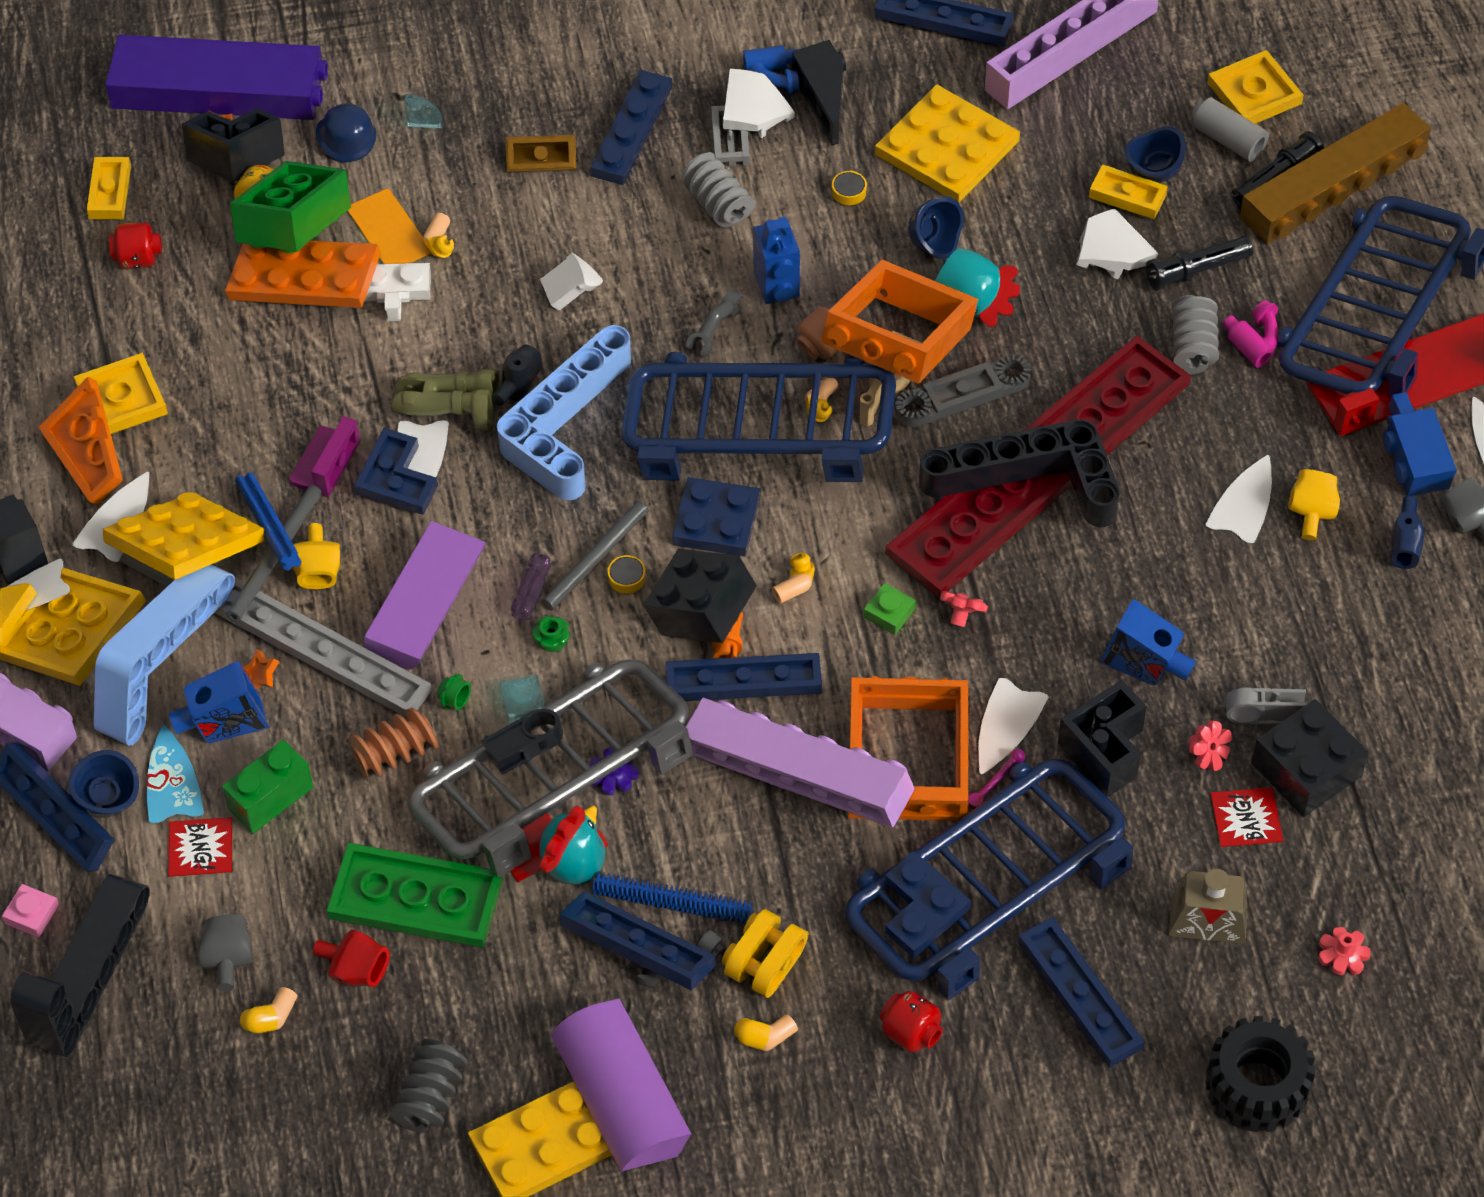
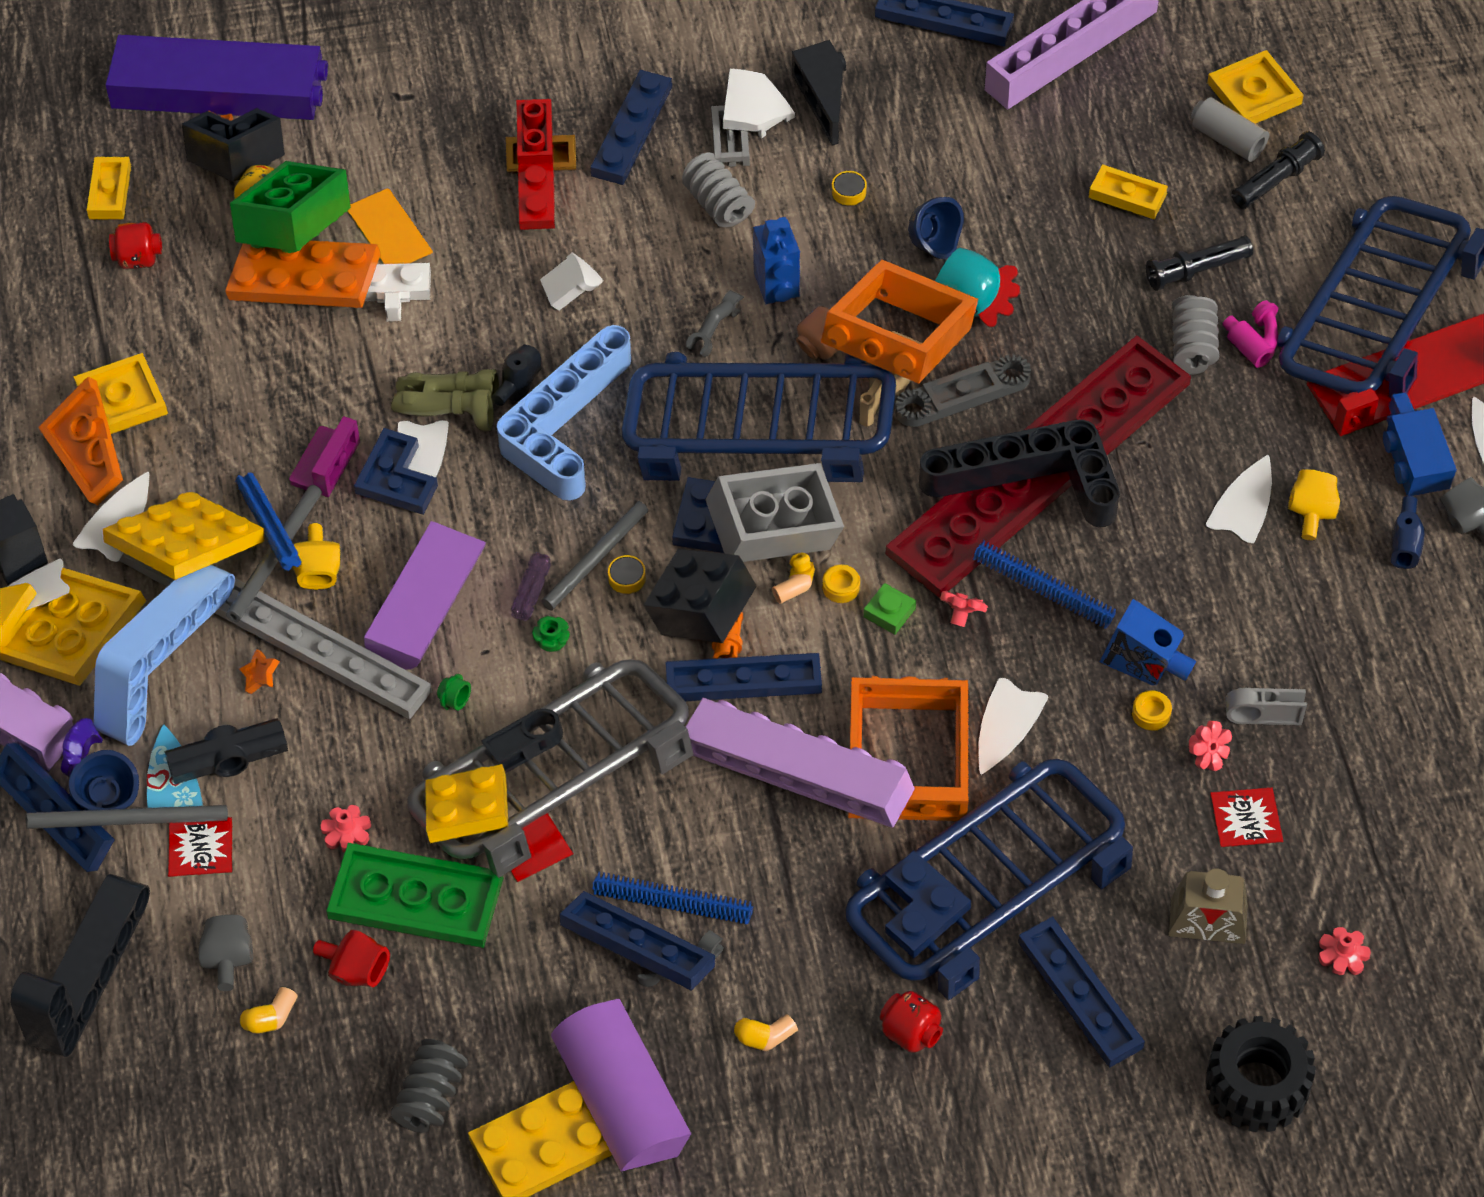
bright pink plate [2,884,59,938] -> none
blue torso [169,661,269,743] -> none
green brick [222,739,314,834] -> none
dark blue helmet [316,103,377,163] -> none
nougat piece [350,707,439,782] -> none
clear light blue tile [404,94,443,128] -> none
arm [423,213,454,258] -> none
clear light blue plate [500,675,546,723] -> none
teal piece [539,806,608,885] -> none
dark purple plant [589,748,639,795] -> none
yellow brick [722,909,808,998] -> none
blue plant [743,45,799,95] -> none
arm [804,378,839,422] -> none
yellow plate [875,84,1020,203] -> none
magenta hinge [968,748,1025,809] -> none
black brick [1058,680,1147,797] -> none
white slope [1076,209,1158,279] -> none
dark blue helmet [1125,126,1186,183] -> none
pearl gold brick [1240,102,1431,245] -> none
black brick [1251,699,1369,817] -> none
none -> dark grey piece [25,805,228,829]
none -> dark purple piece [60,718,103,777]
none -> black piece [164,718,288,785]
none -> coral plant [321,805,372,852]
none -> yellow plate [425,764,508,843]
none -> red slope [516,99,555,230]
none -> light grey brick [705,463,844,562]
none -> yellow tile [822,564,860,603]
none -> blue axle [973,540,1116,629]
none -> yellow tile [1132,691,1172,731]

